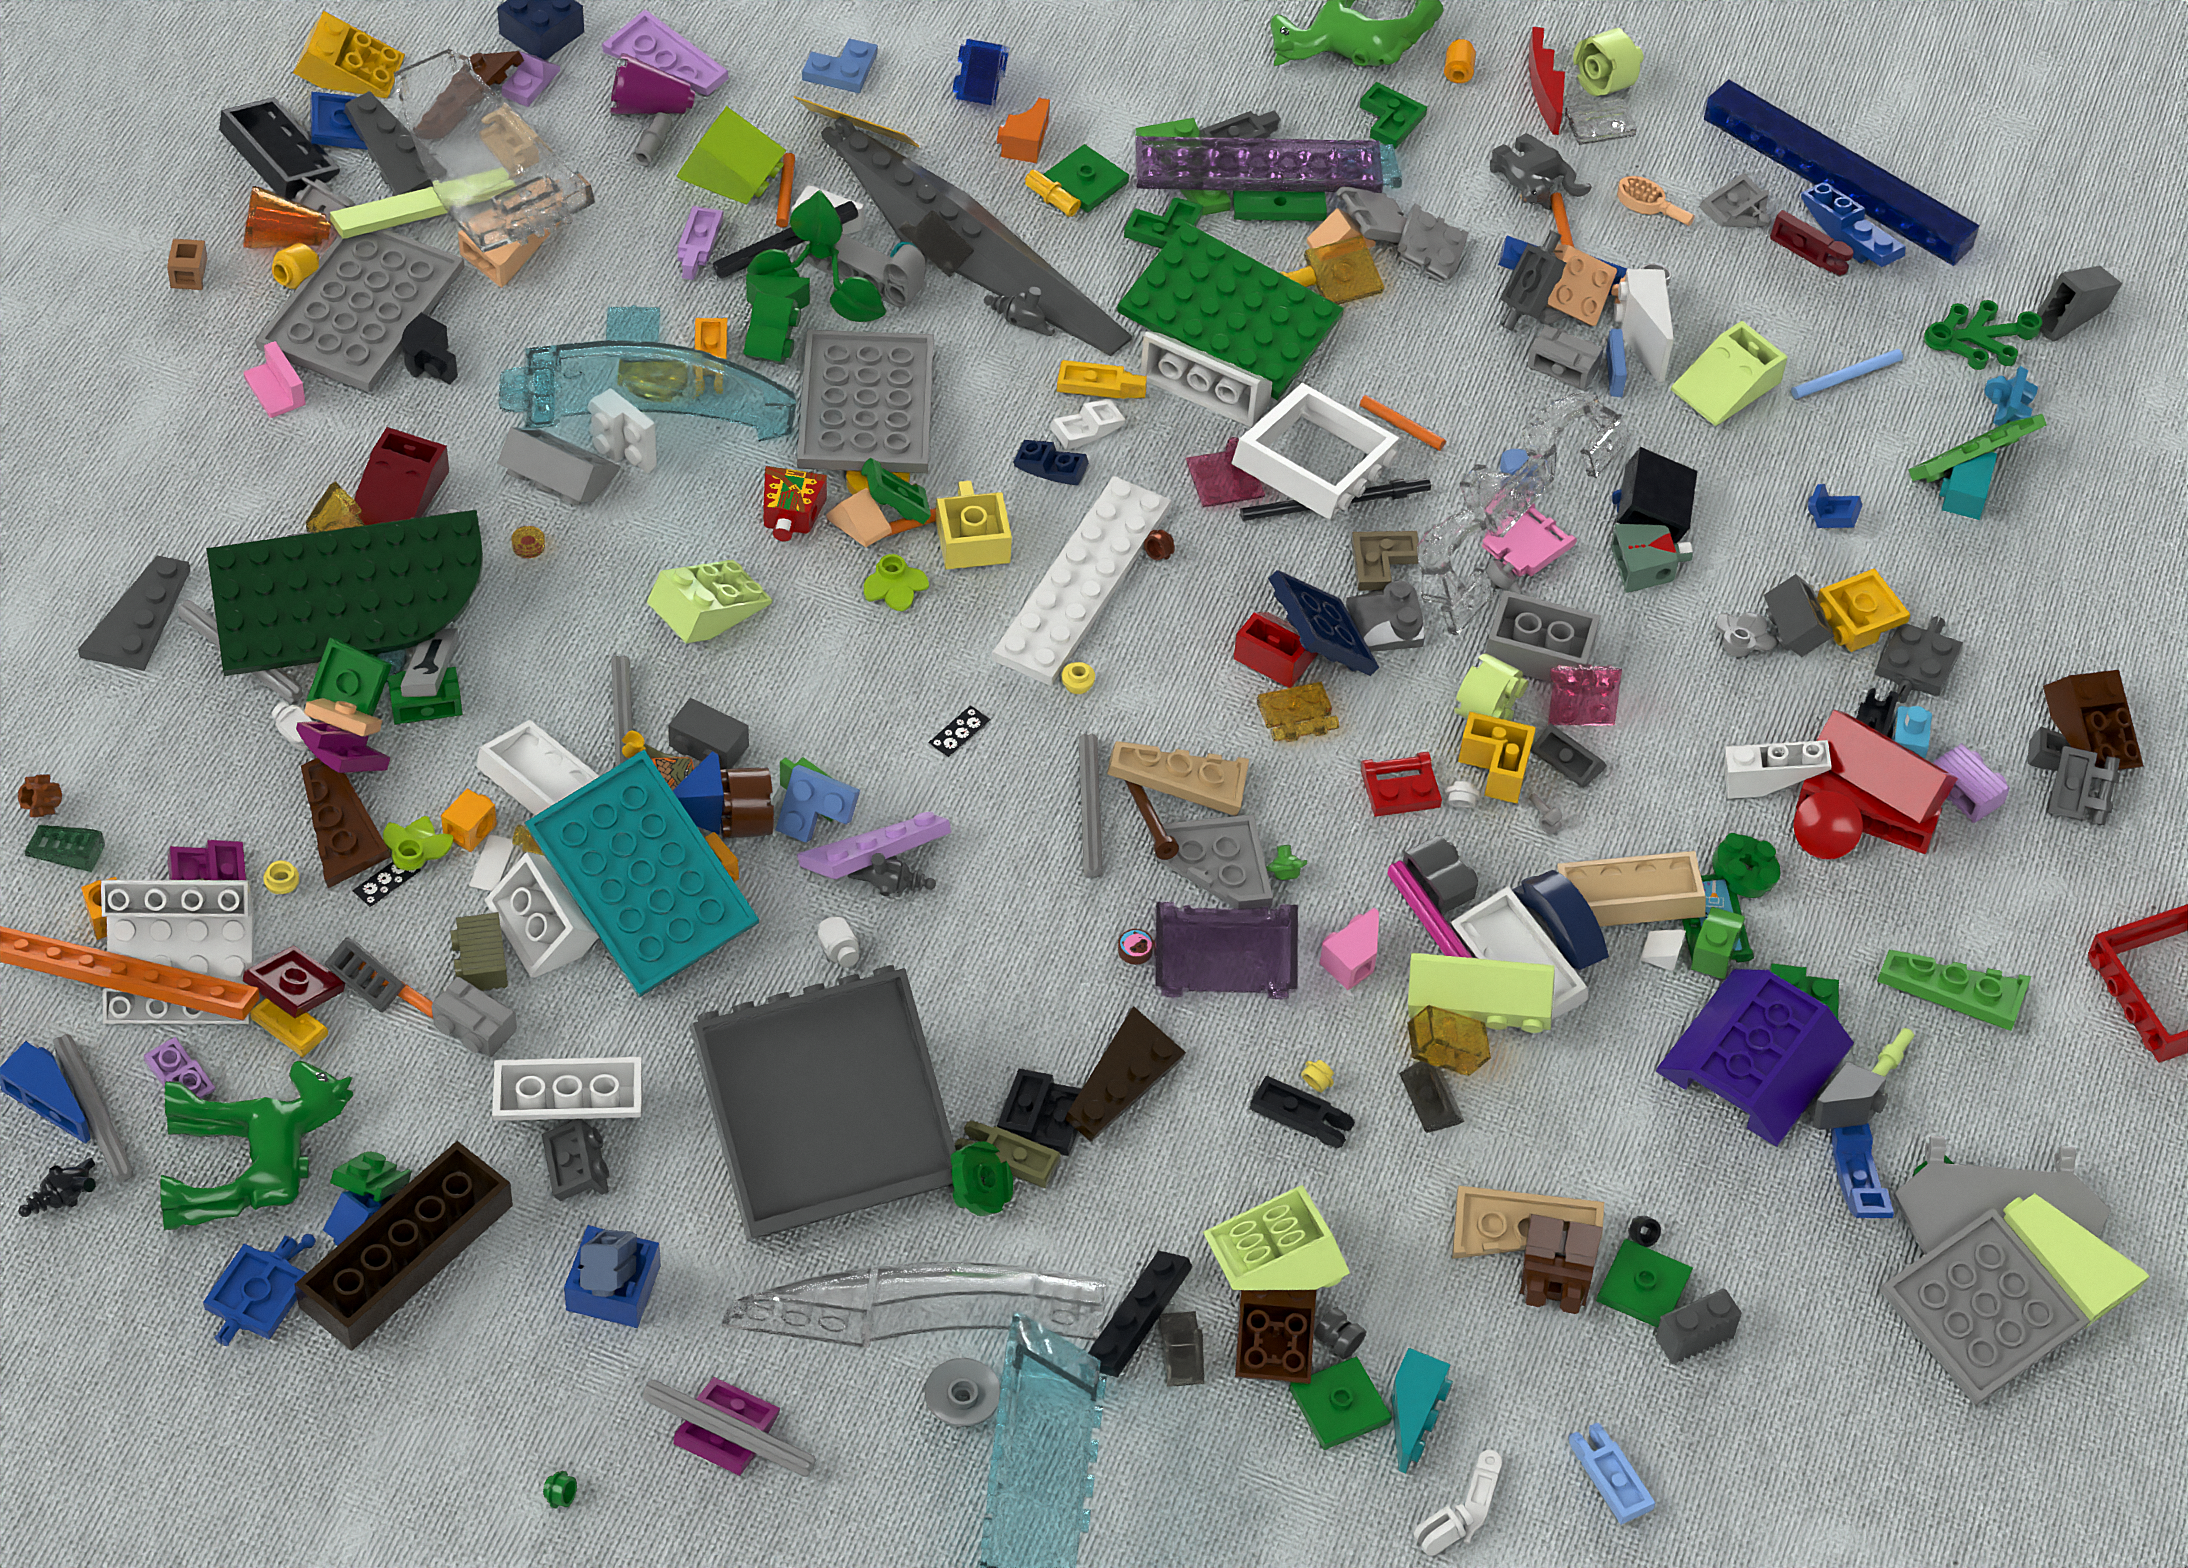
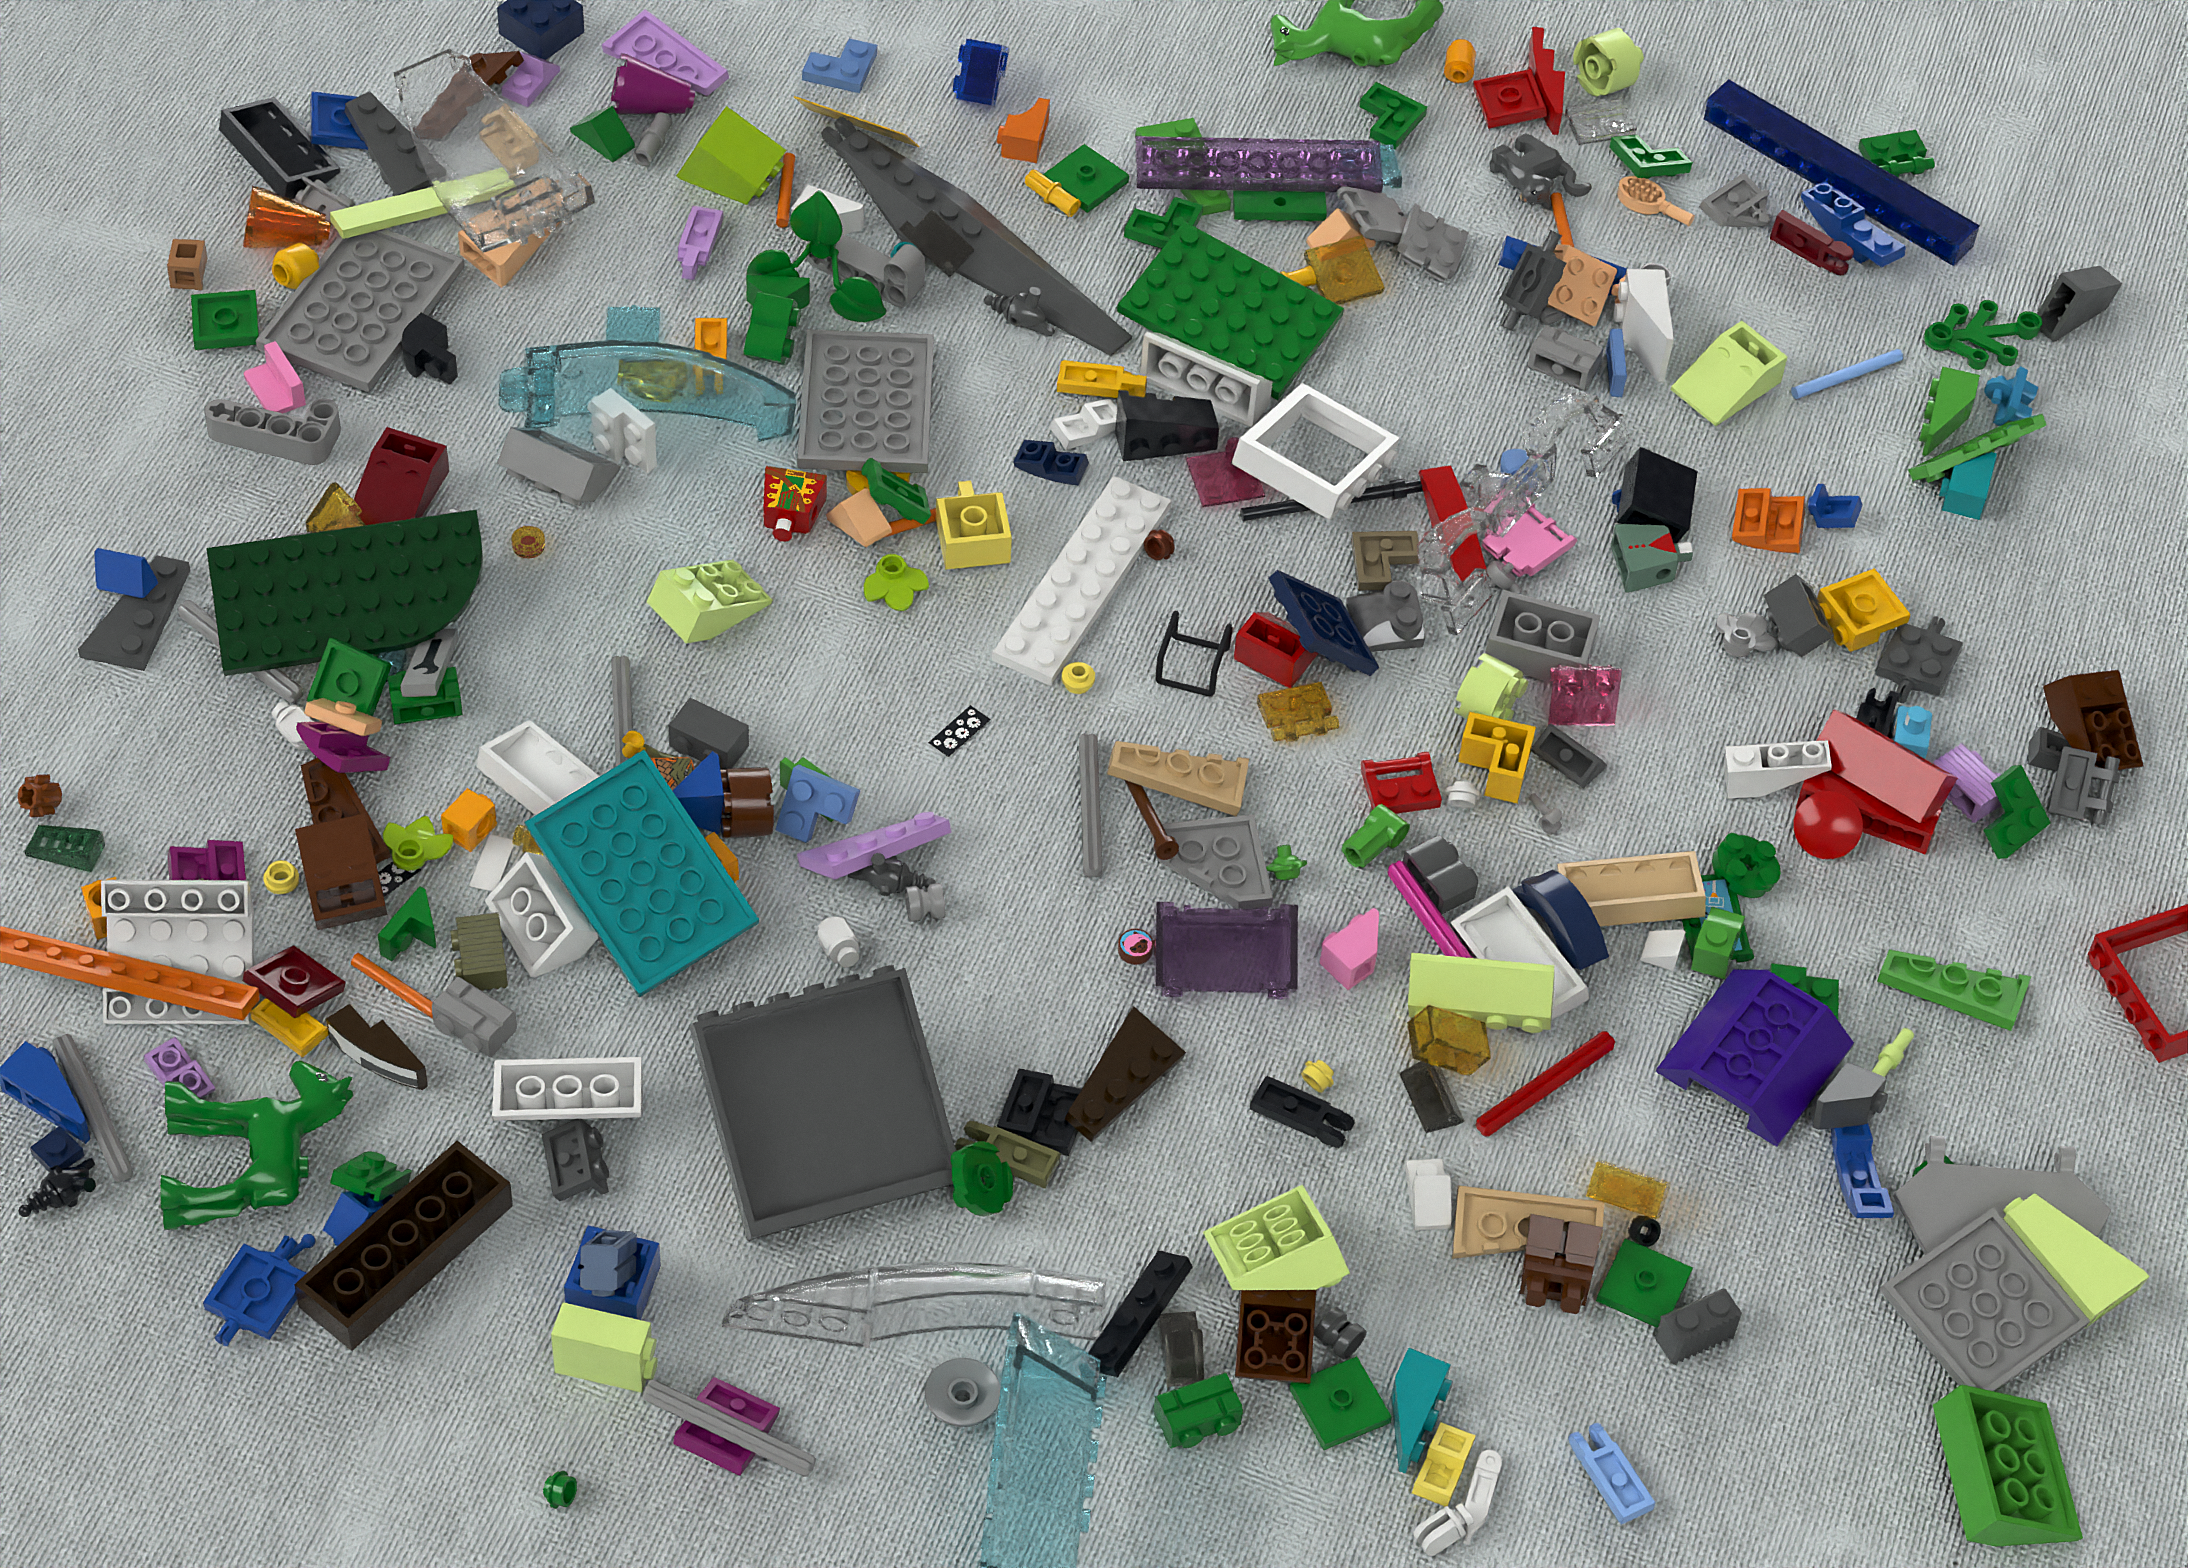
yellow slope [293,10,405,98] -> none
dark grey slope [325,938,406,1013] -> none
black axle [713,201,859,279] -> none
dark grey hinge [1199,110,1281,159] -> none
orange bar [1359,395,1446,451] -> none
none -> dark blue plate [30,1126,84,1172]
none -> blue slope [94,548,158,598]
none -> green plate [191,289,259,350]
none -> light grey beam [204,398,341,465]
none -> reddish brown slope [295,813,388,930]
none -> dark brown slope [326,1004,428,1090]
none -> green slope [378,886,436,961]
none -> yellowish green brick [551,1302,658,1393]
none -> green slope [570,106,635,163]
none -> light grey wheel [905,883,945,922]
none -> black wedge [1115,390,1219,461]
none -> green brick [1154,1373,1243,1449]
none -> black piece [1155,611,1233,696]
none -> bright green piece [1341,804,1410,868]
none -> white slope [1405,1159,1451,1230]
none -> light yellow slope [1412,1422,1476,1506]
none -> red slope [1419,465,1488,585]
none -> red plate [1473,69,1547,129]
none -> red axle [1475,1031,1615,1137]
none -> clear yellow brick [1586,1160,1671,1219]
none -> green plate [1609,134,1693,179]
none -> orange slope [1732,488,1806,553]
none -> green plate [1858,129,1935,179]
none -> bright green slope [1919,366,1980,456]
none -> bright green slope [1933,1384,2083,1547]
none -> green plate [1983,765,2051,859]

